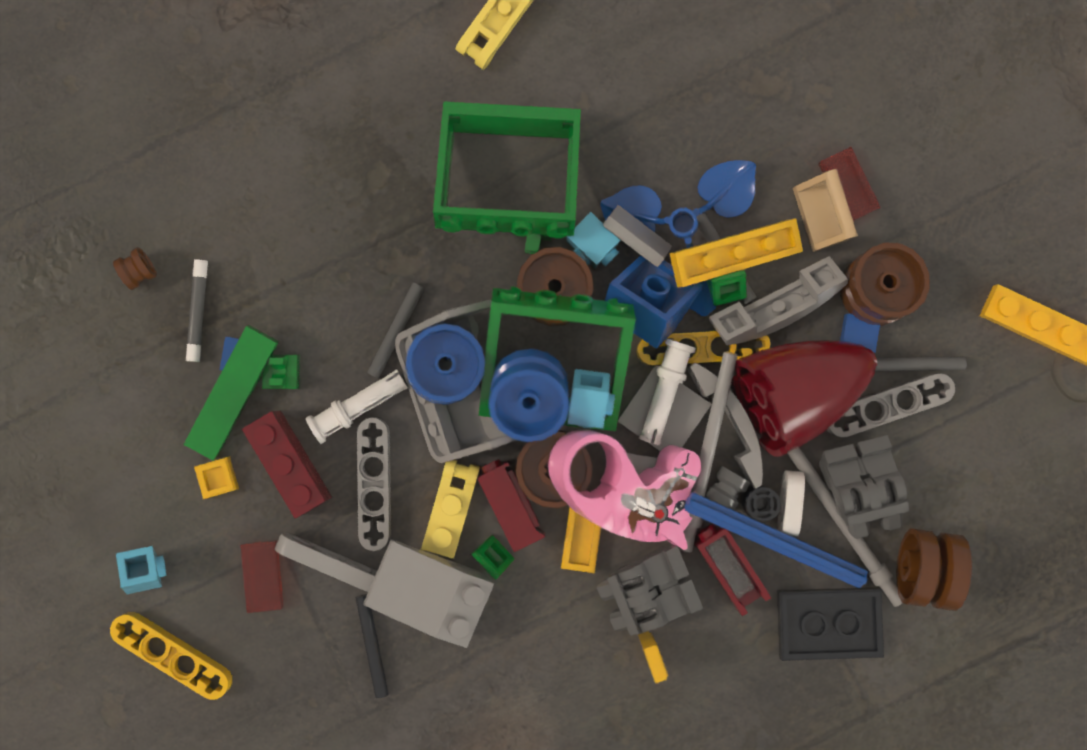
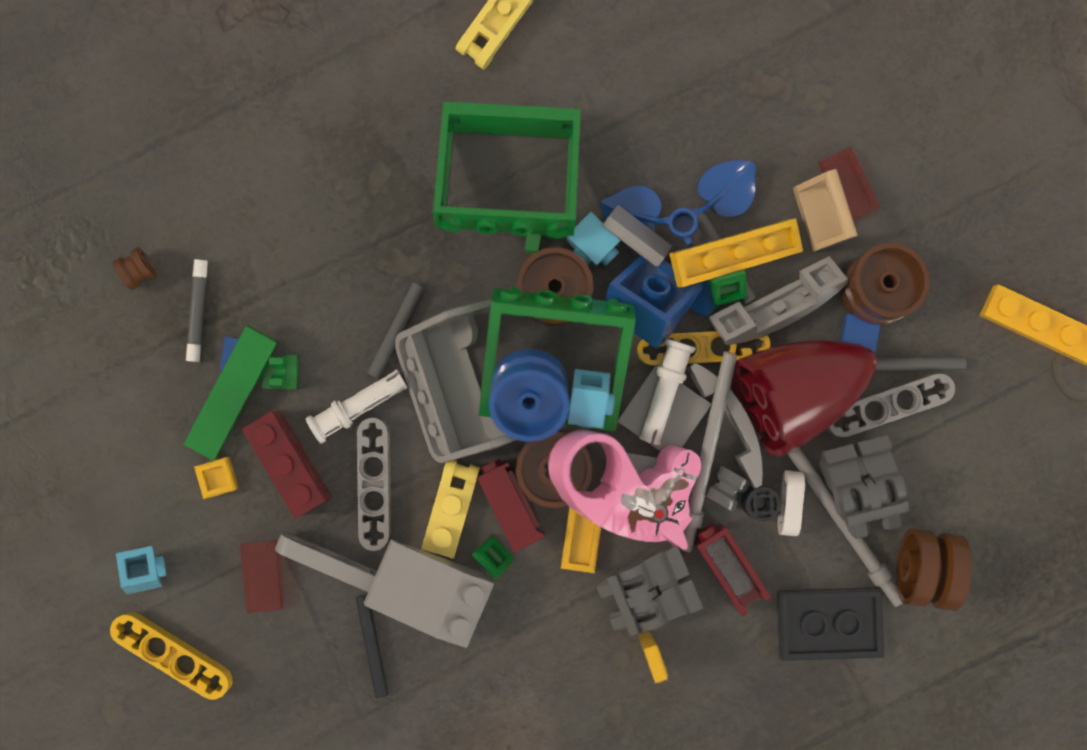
blue wheel [405,324,485,405] -> none
blue axle [684,493,868,588] -> none

